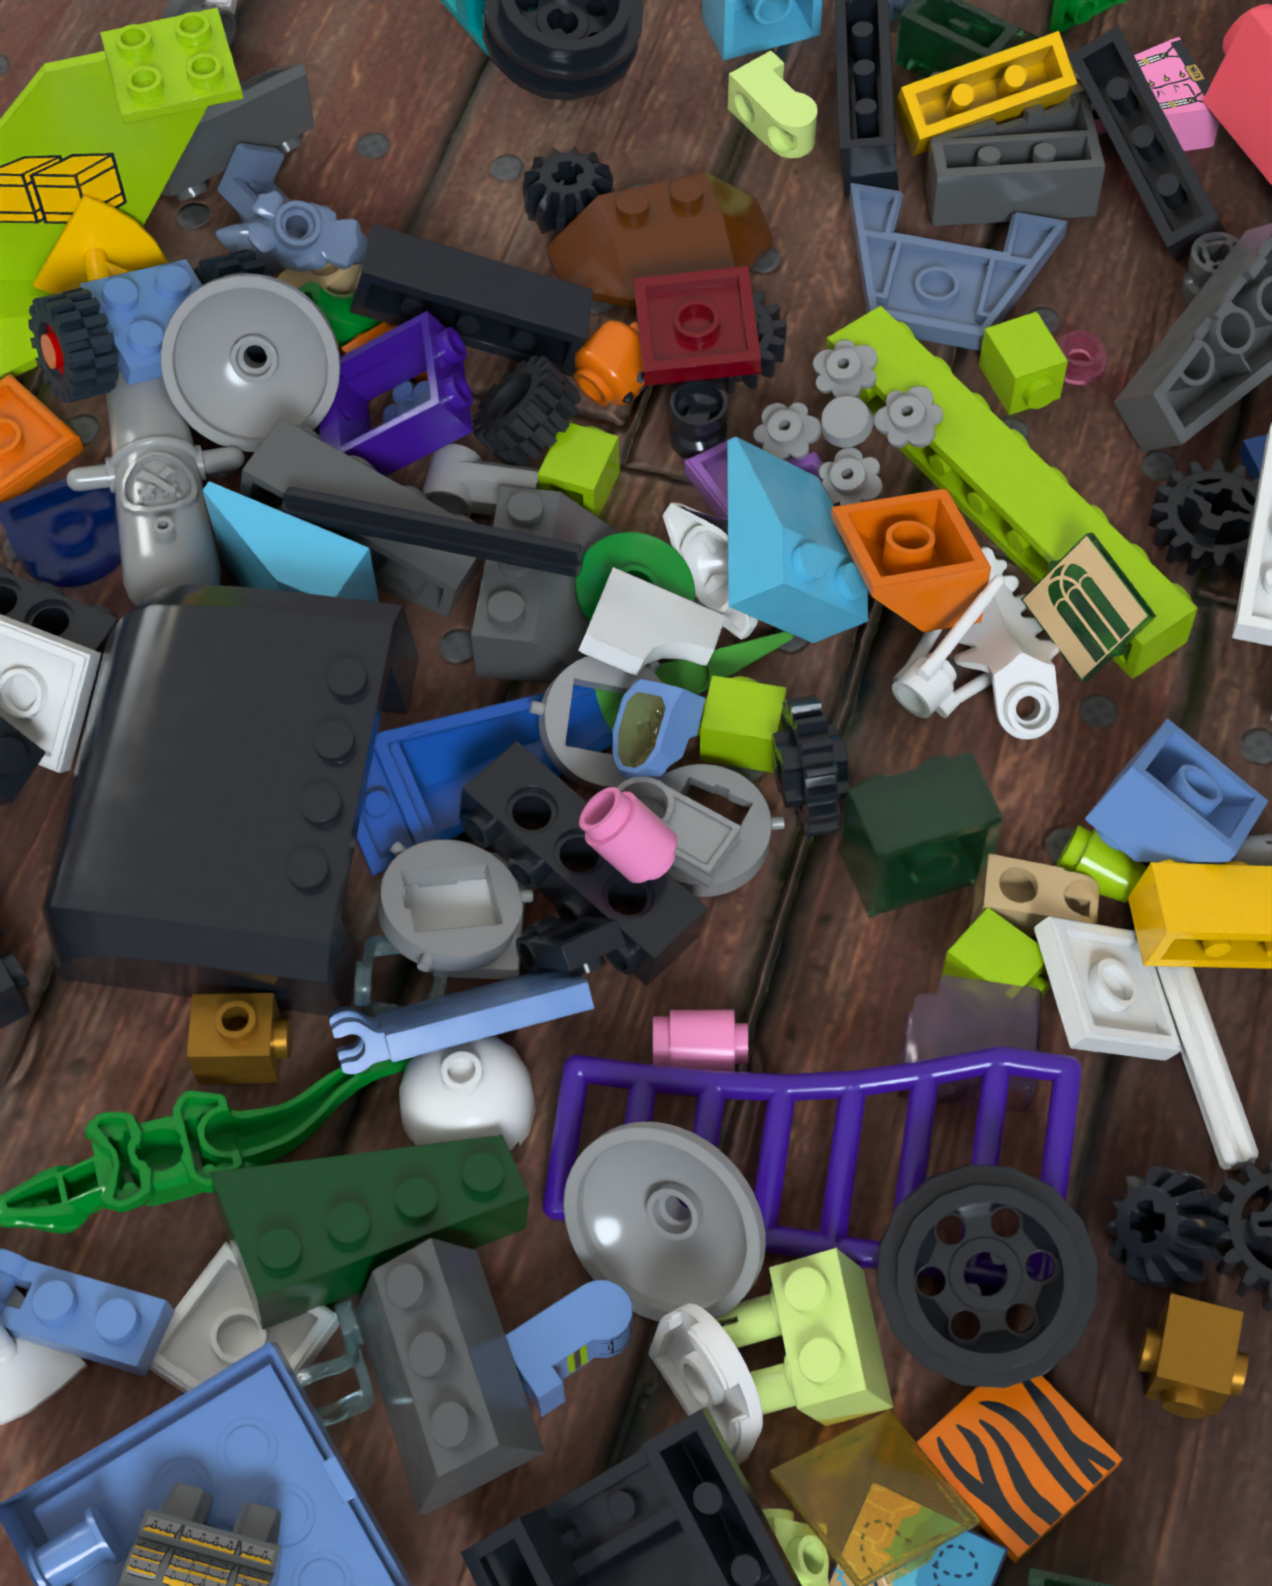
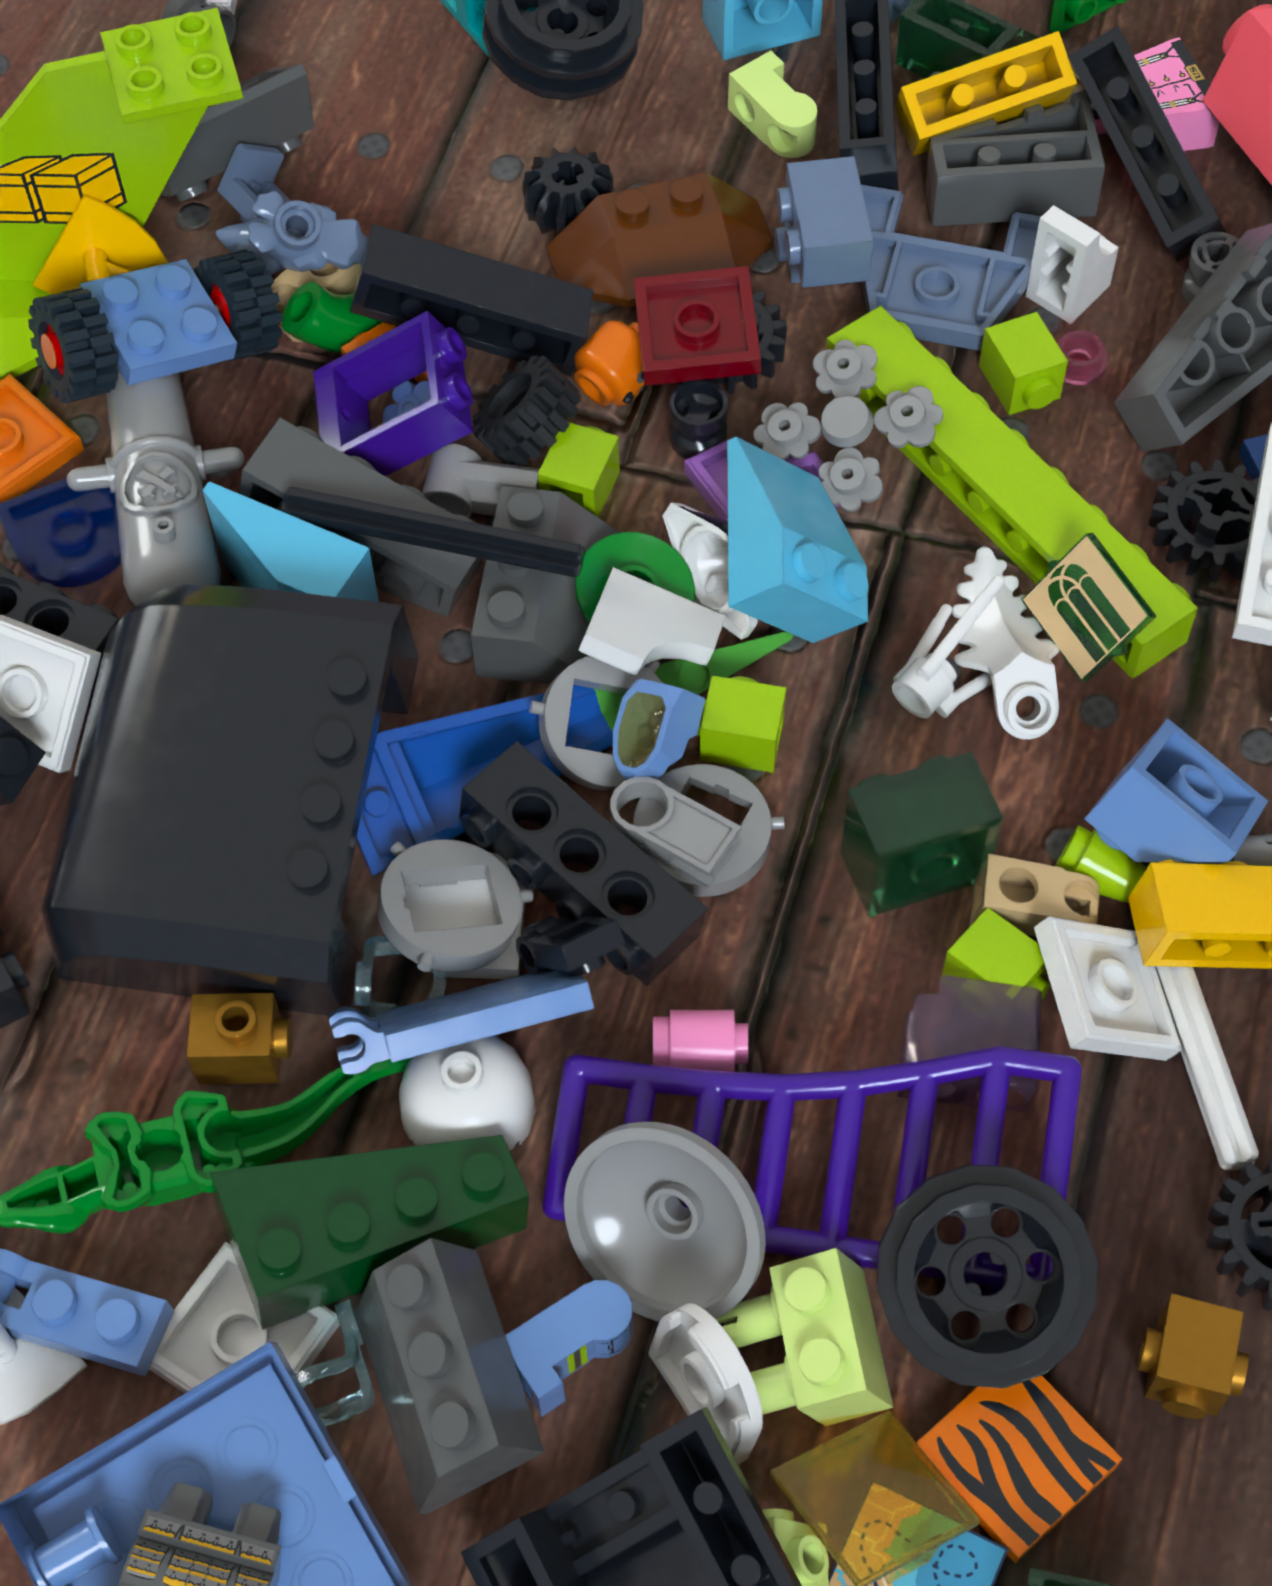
light grey dish [161,273,341,452] -> none
bright pink brick [579,787,677,883] -> none
black gear [771,695,851,837] -> none
orange slope [831,489,991,632] -> none
black gear [1101,1166,1231,1291] -> none
none -> sand blue brick [774,156,874,288]
none -> white arch [1025,205,1119,324]

